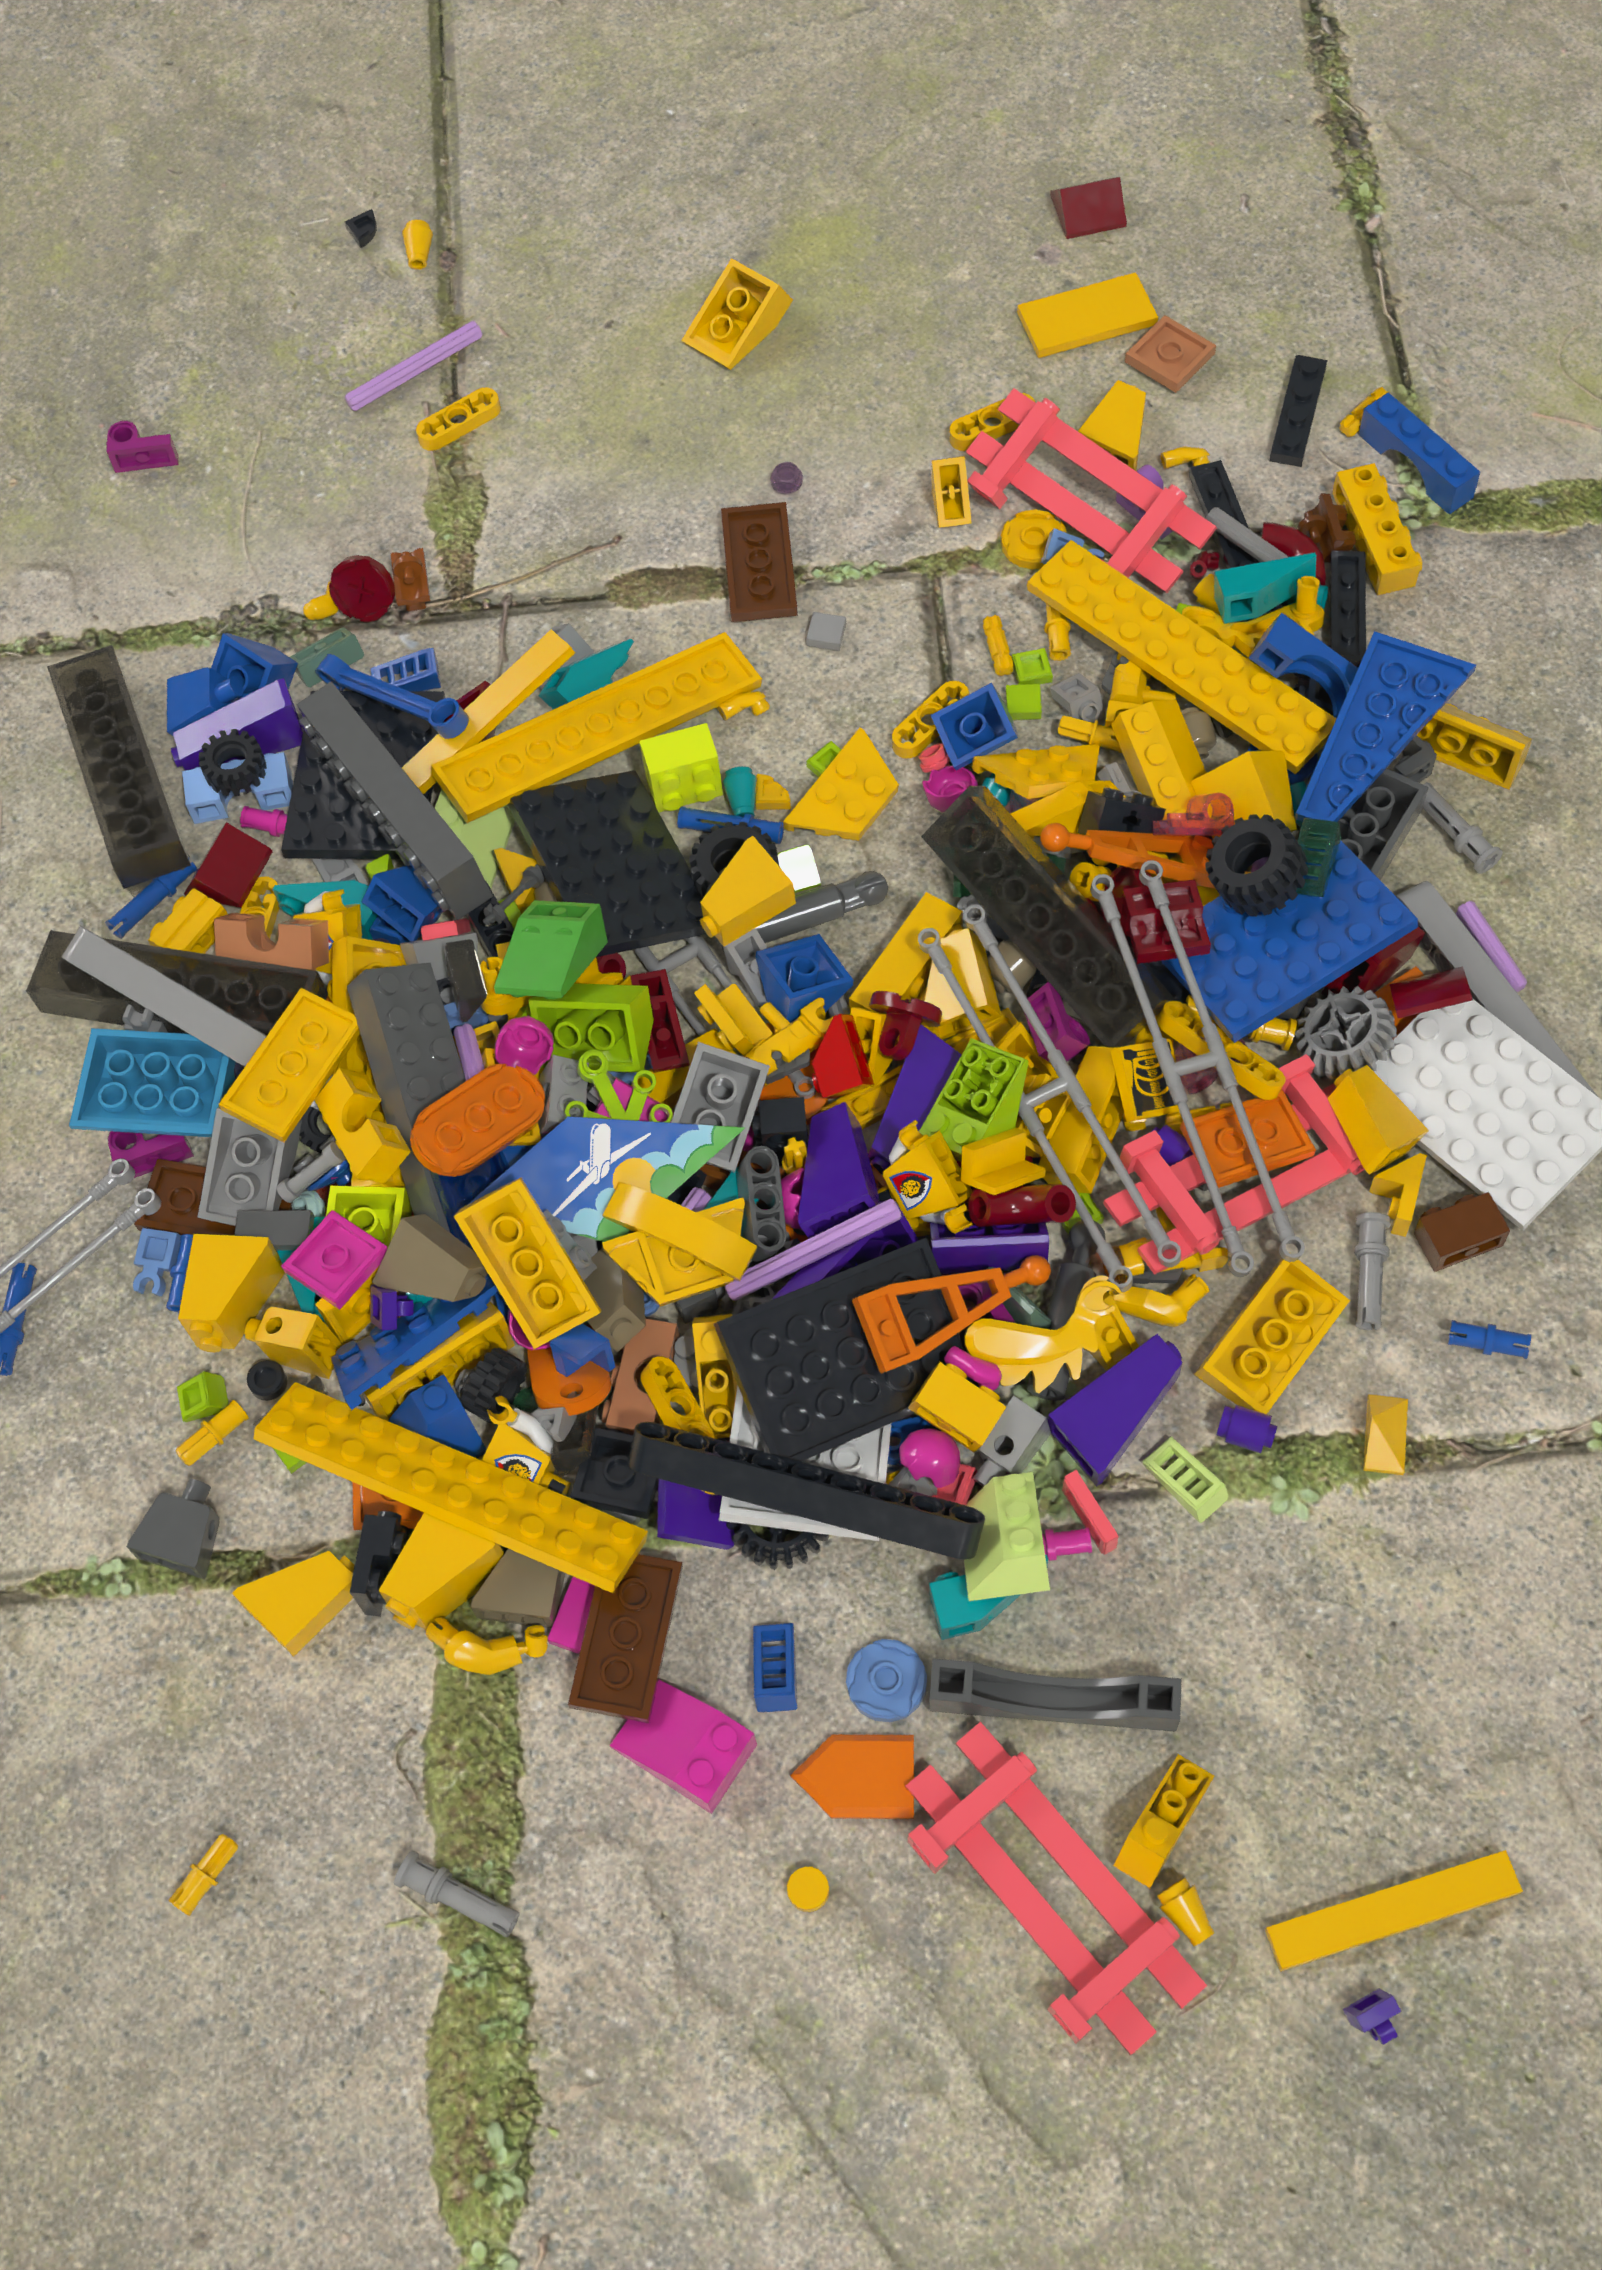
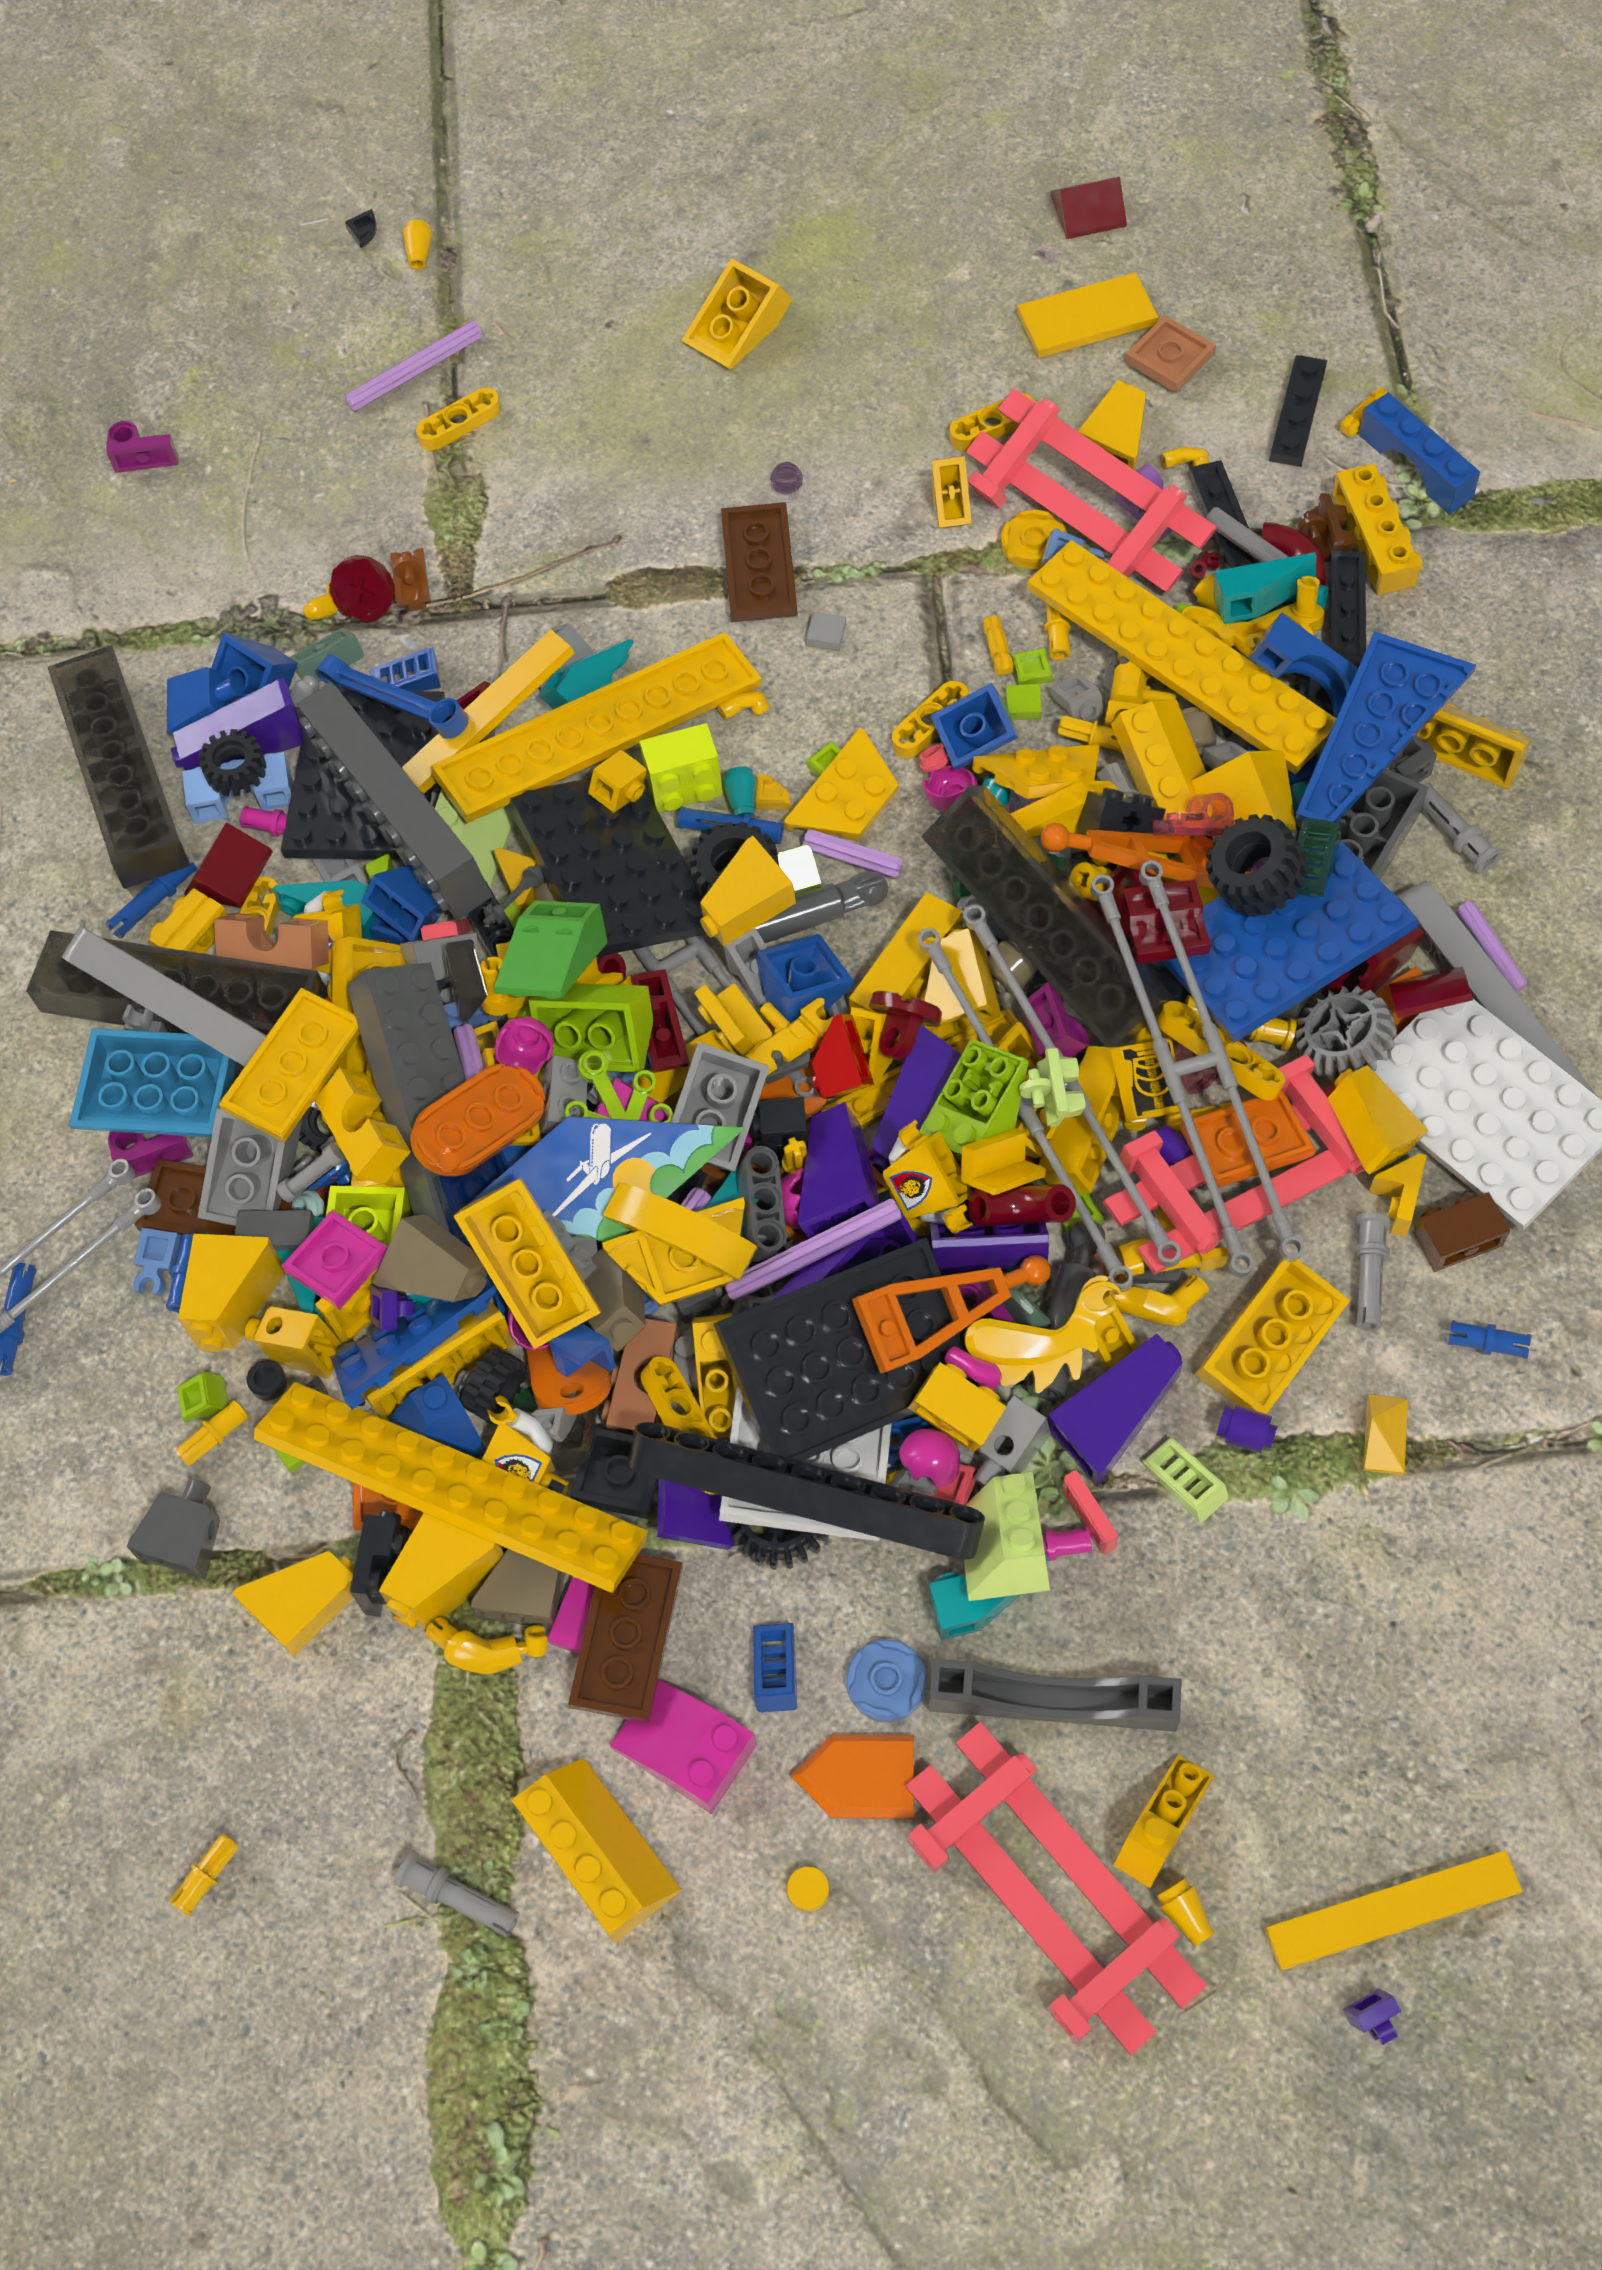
none -> light grey arm [288,675,319,709]
none -> yellow slope [511,1758,682,1944]
none -> yellow brick [588,749,647,813]
none -> lavender axle [802,829,903,878]
none -> yellowish green hips [1019,1048,1086,1127]
none -> light grey plate [1202,741,1248,769]

